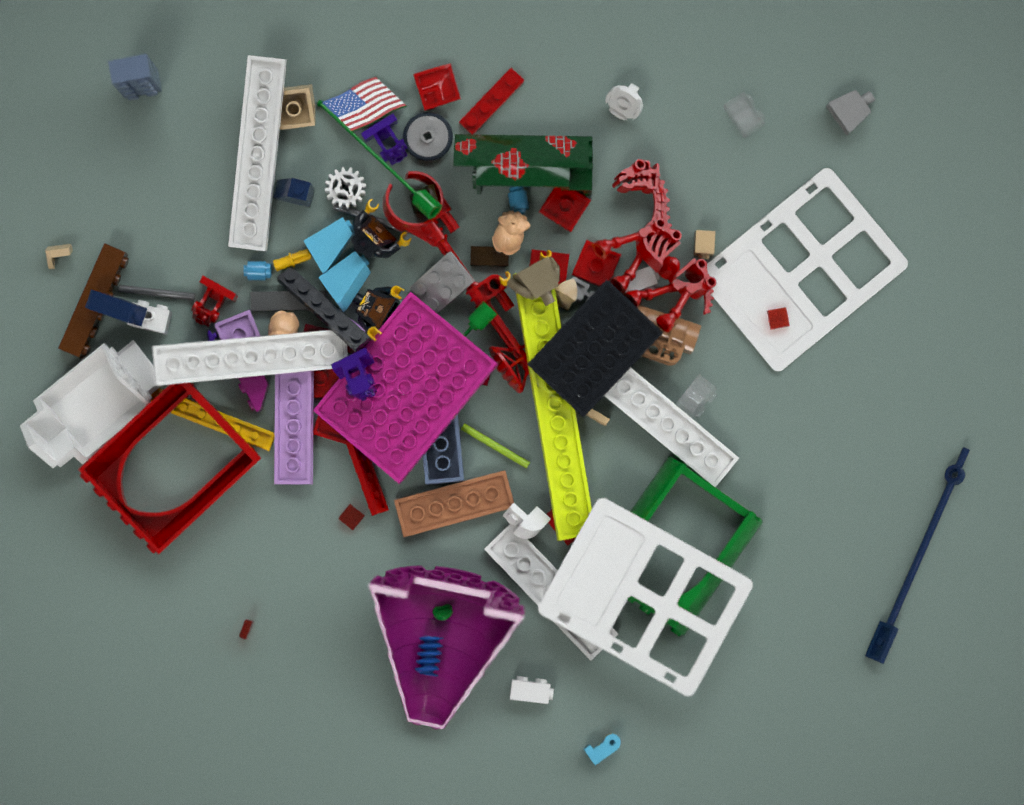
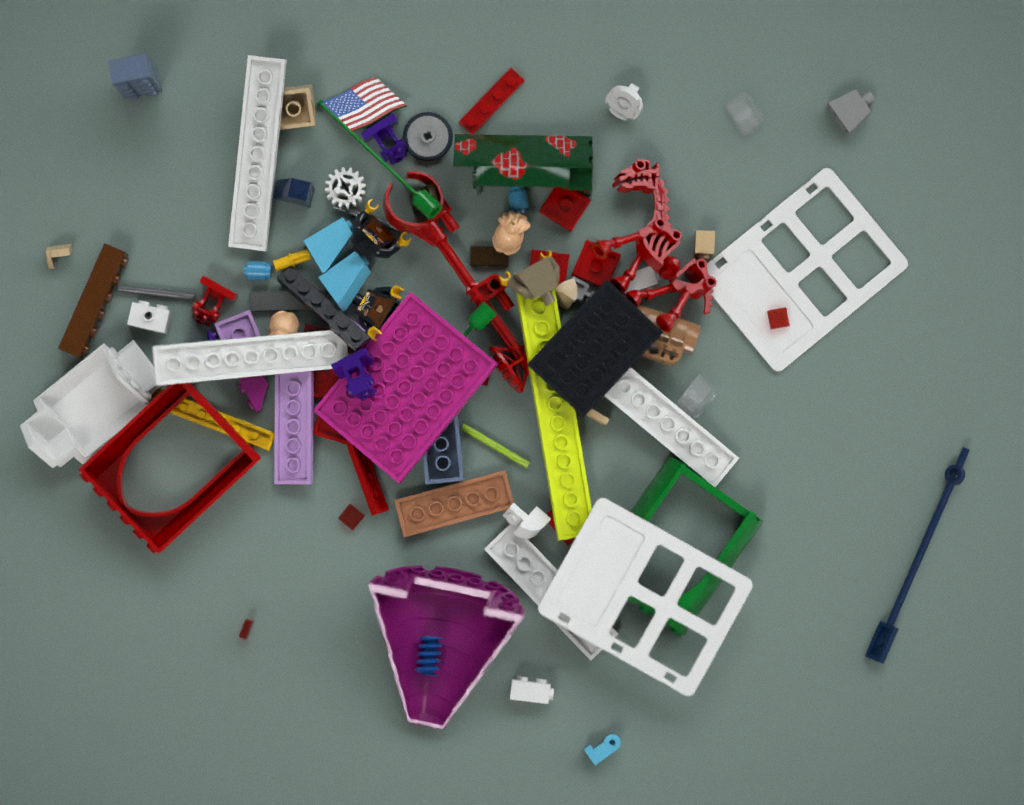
dark blue slope [85,290,147,327] -> none
light grey plate [409,252,475,314] -> none
red plate [413,64,461,111] -> none
green piece [432,604,453,620] -> none

